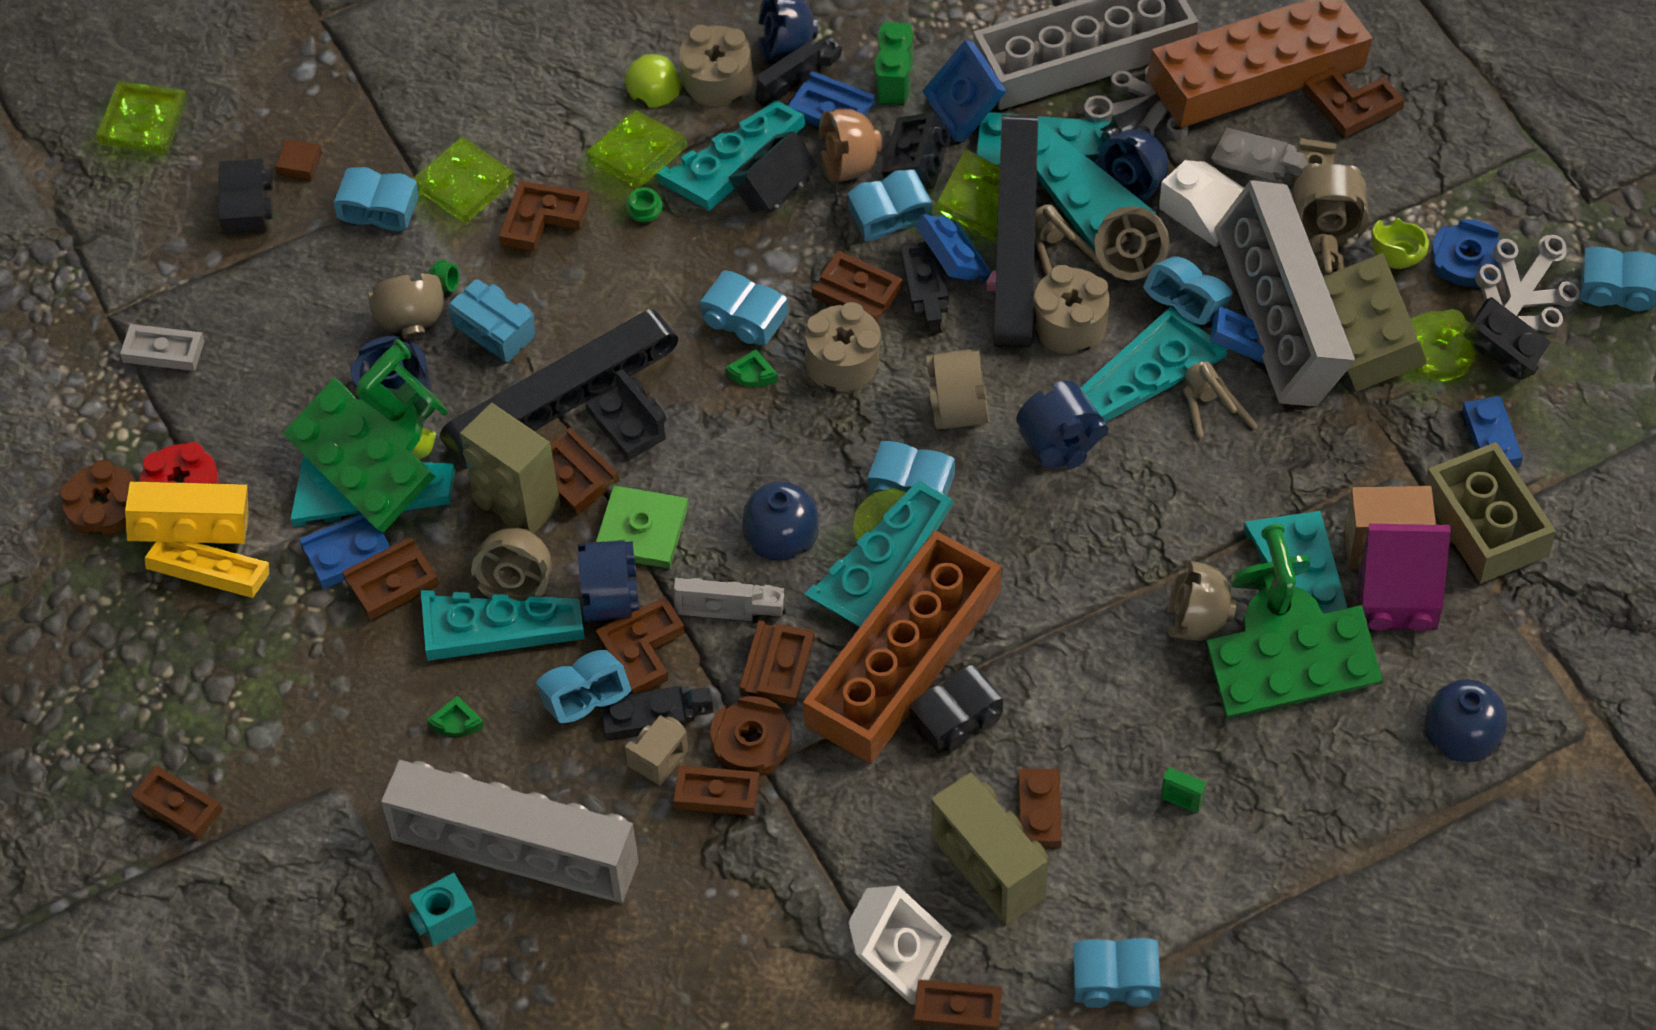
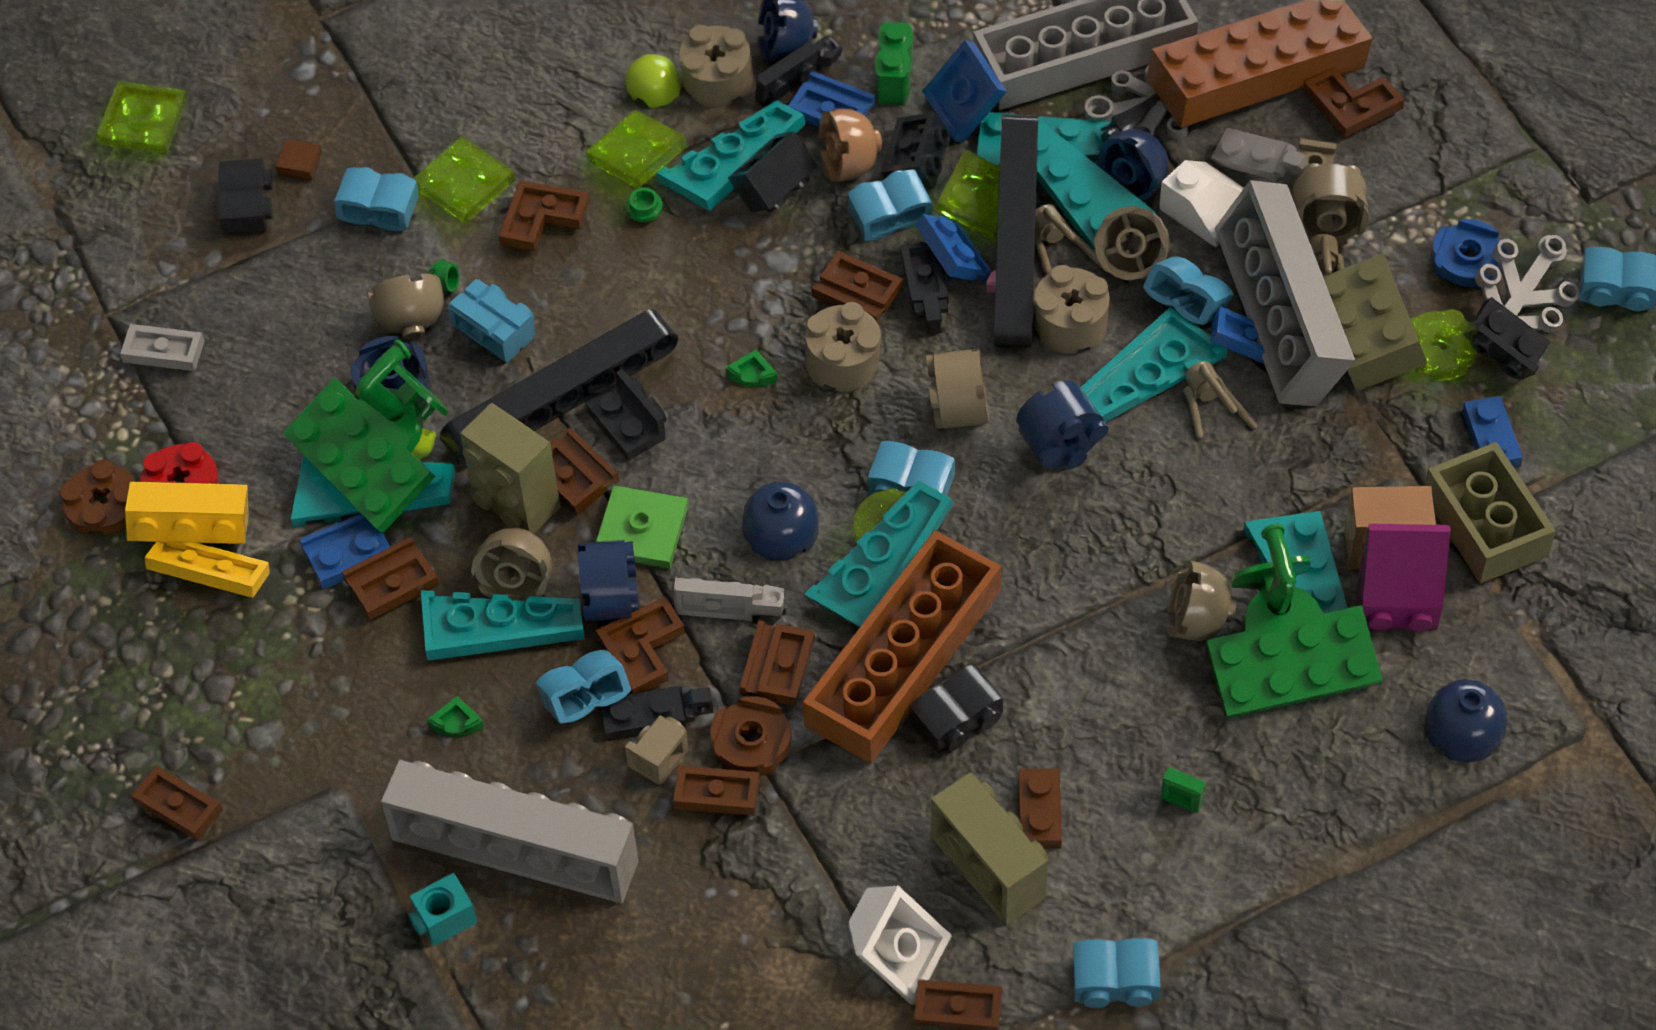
dark azure brick [700,270,788,346] -> none
lime hair [1371,218,1429,269] -> none

